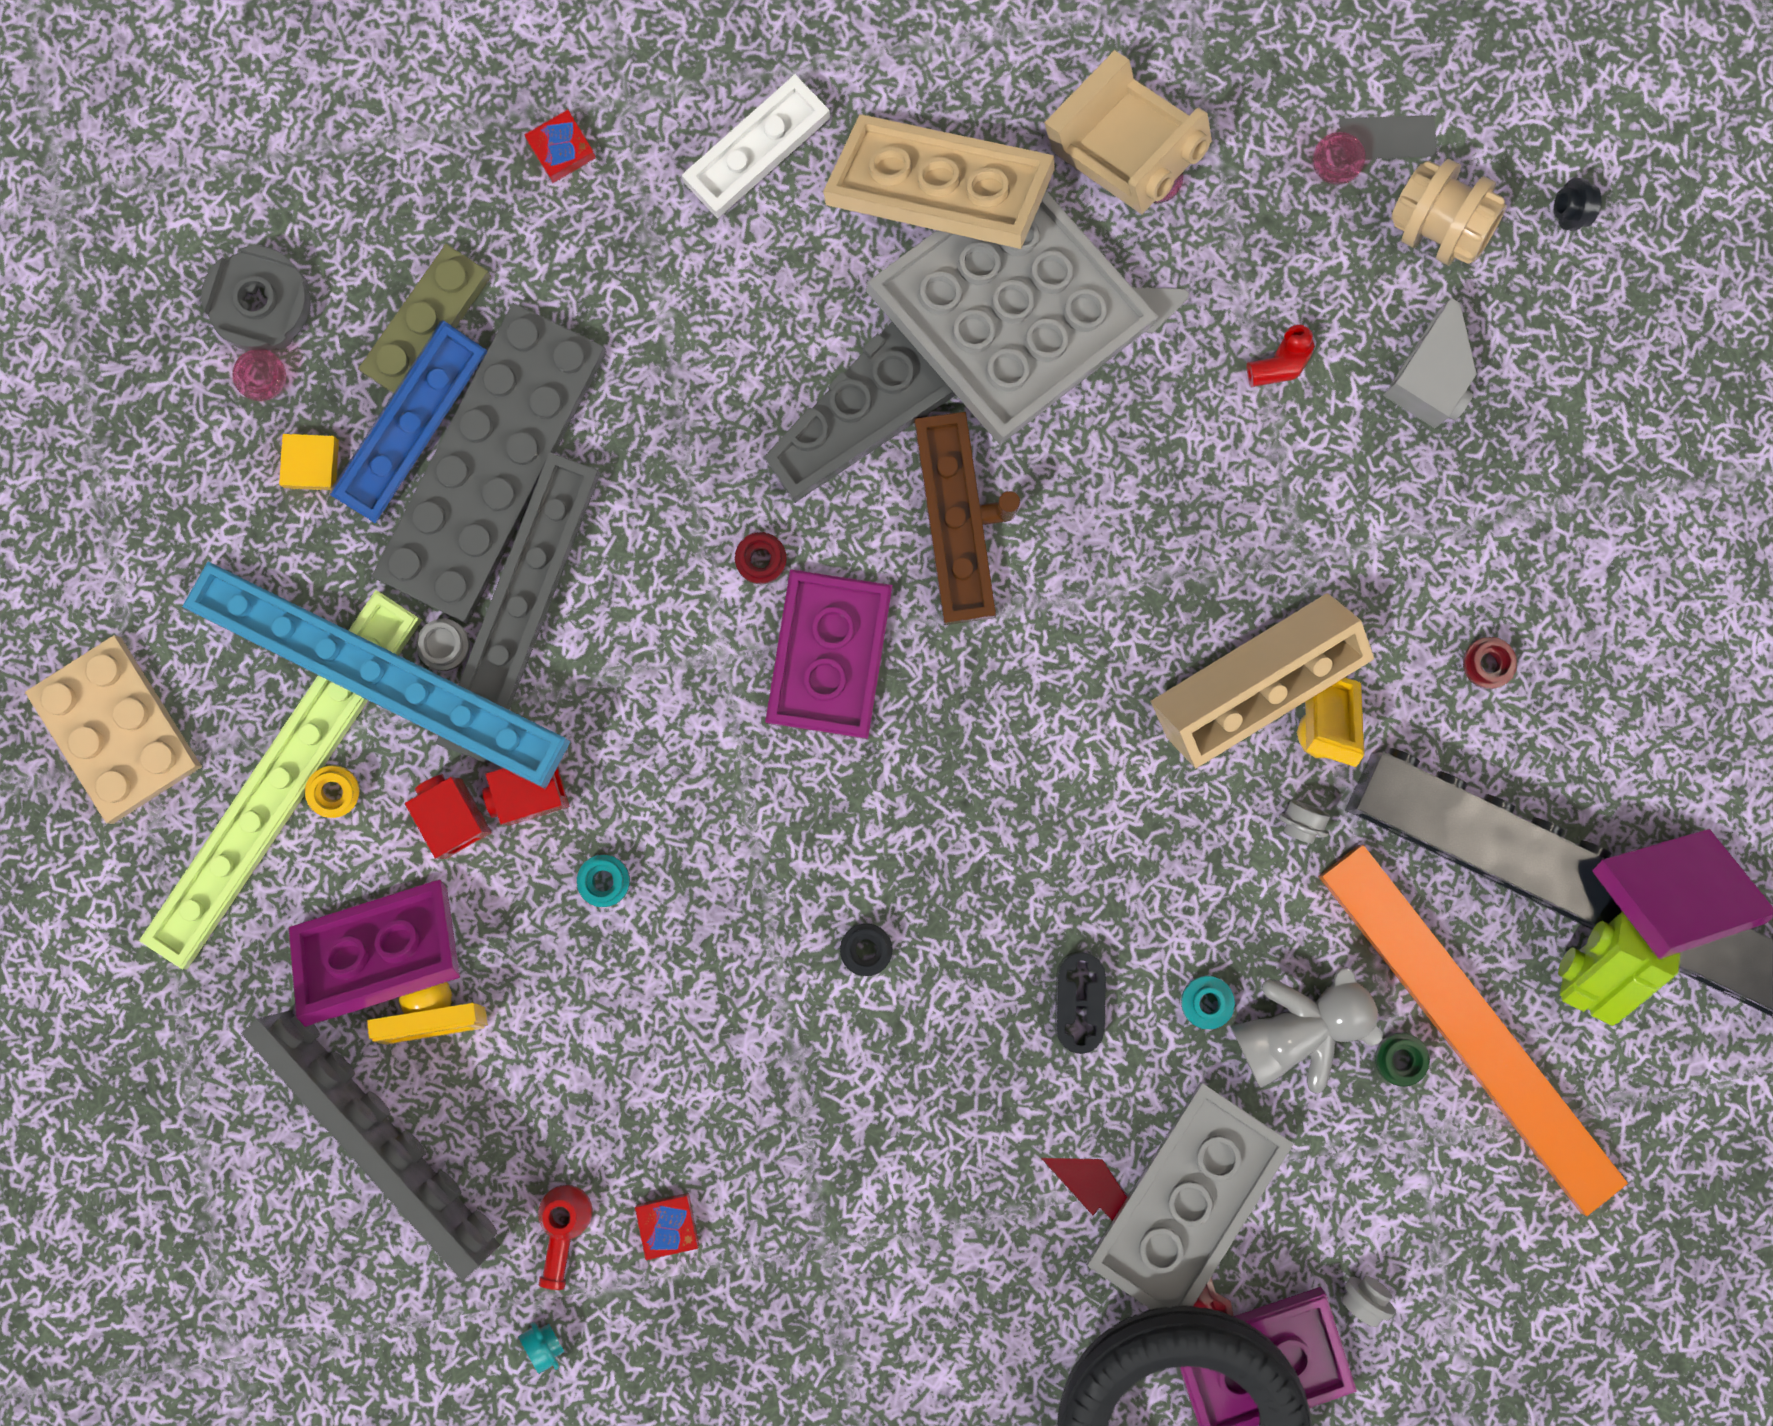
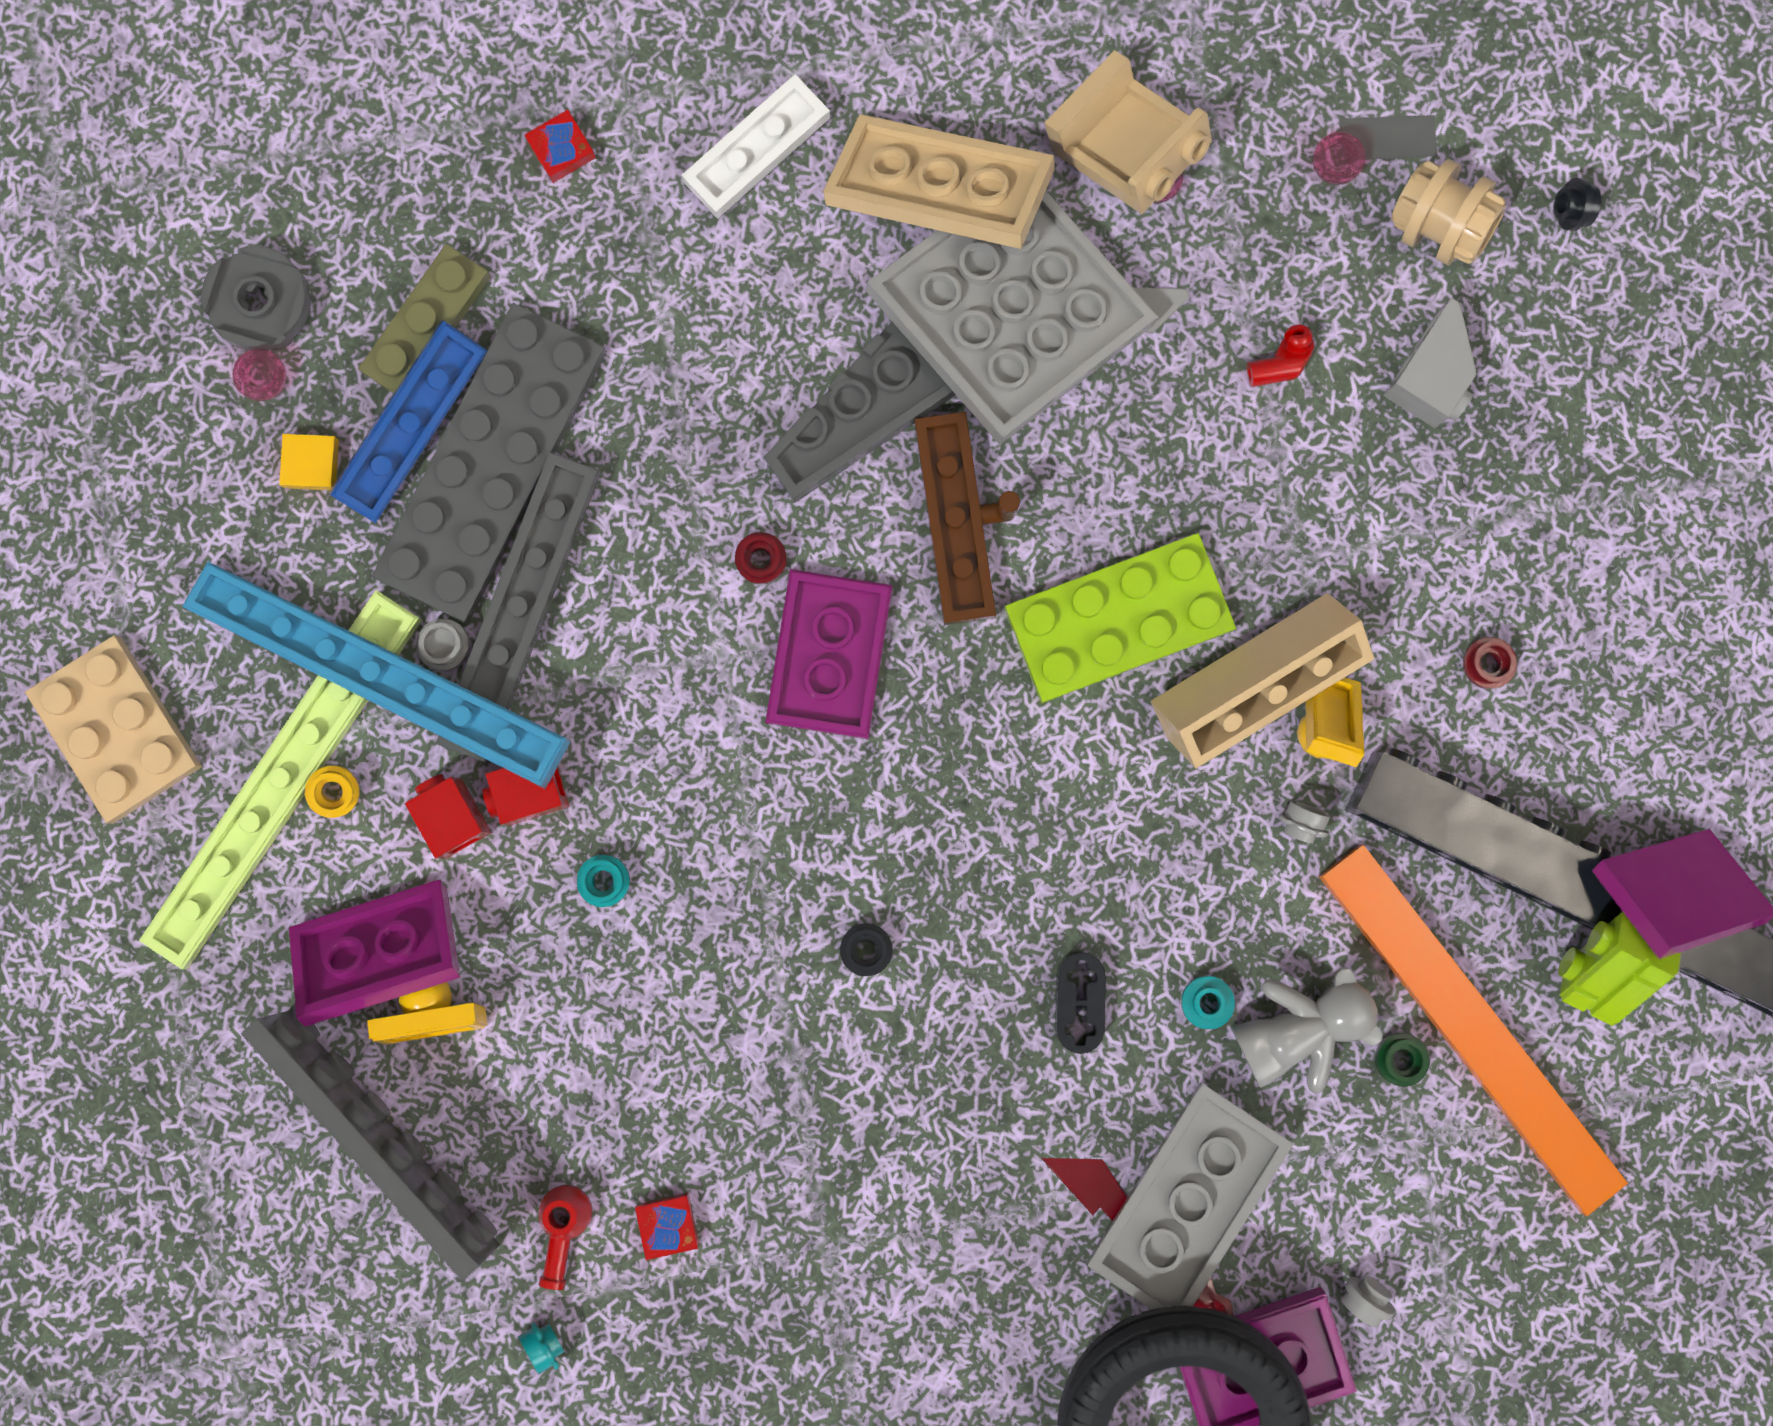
none -> lime plate [1004,533,1237,704]

